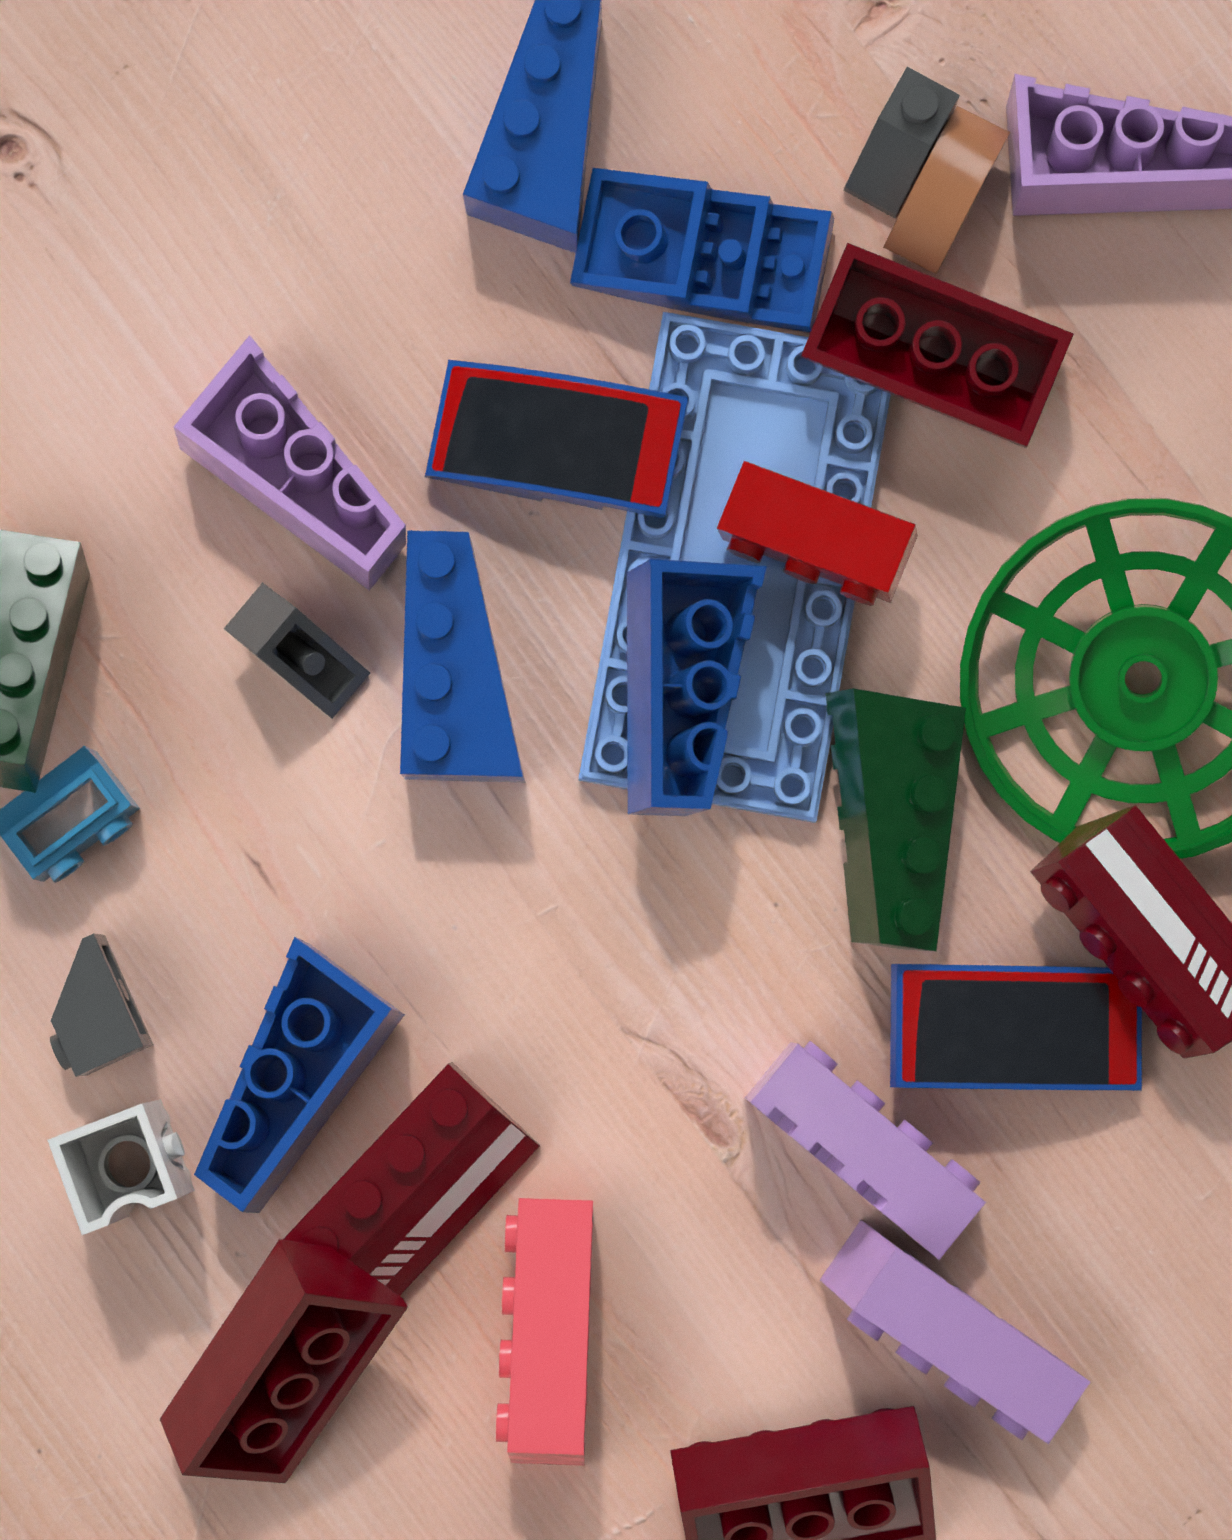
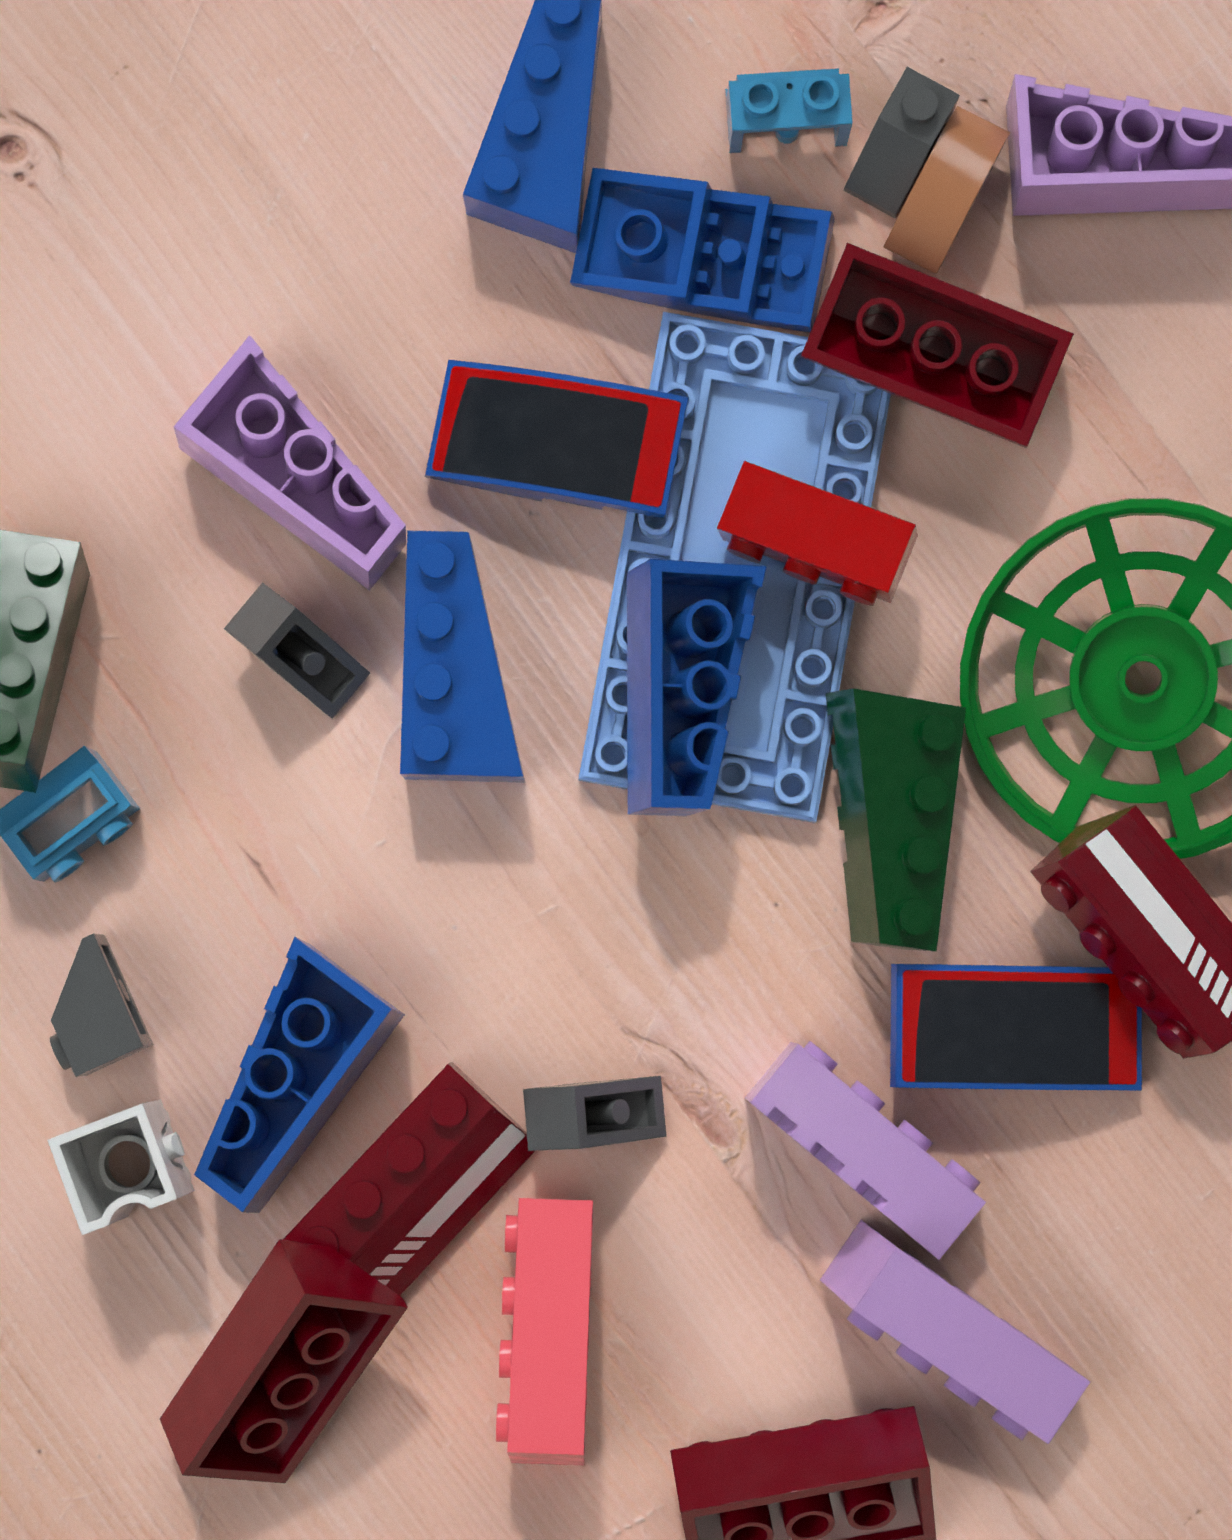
none -> dark grey slope [523,1076,667,1151]
none -> dark azure window [725,68,853,153]

